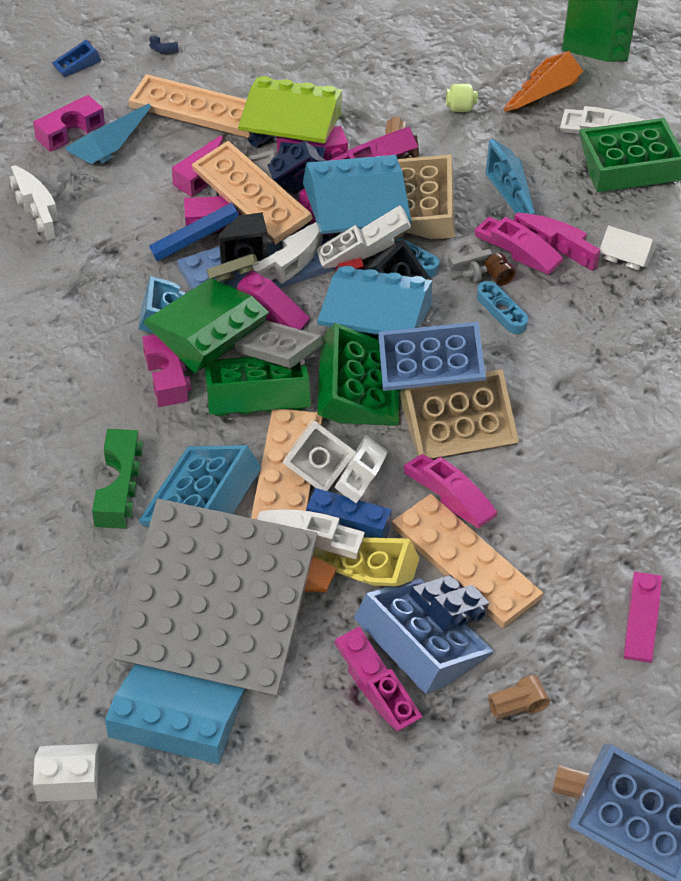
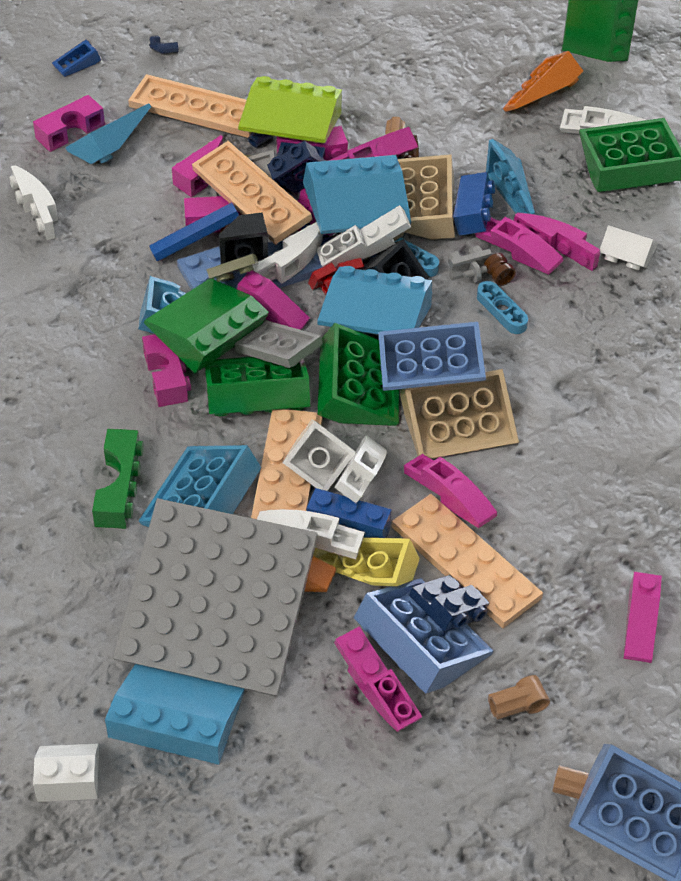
yellowish green head [446,84,478,112] -> none
none -> red tile [308,263,337,295]
none -> blue brick [453,172,495,235]

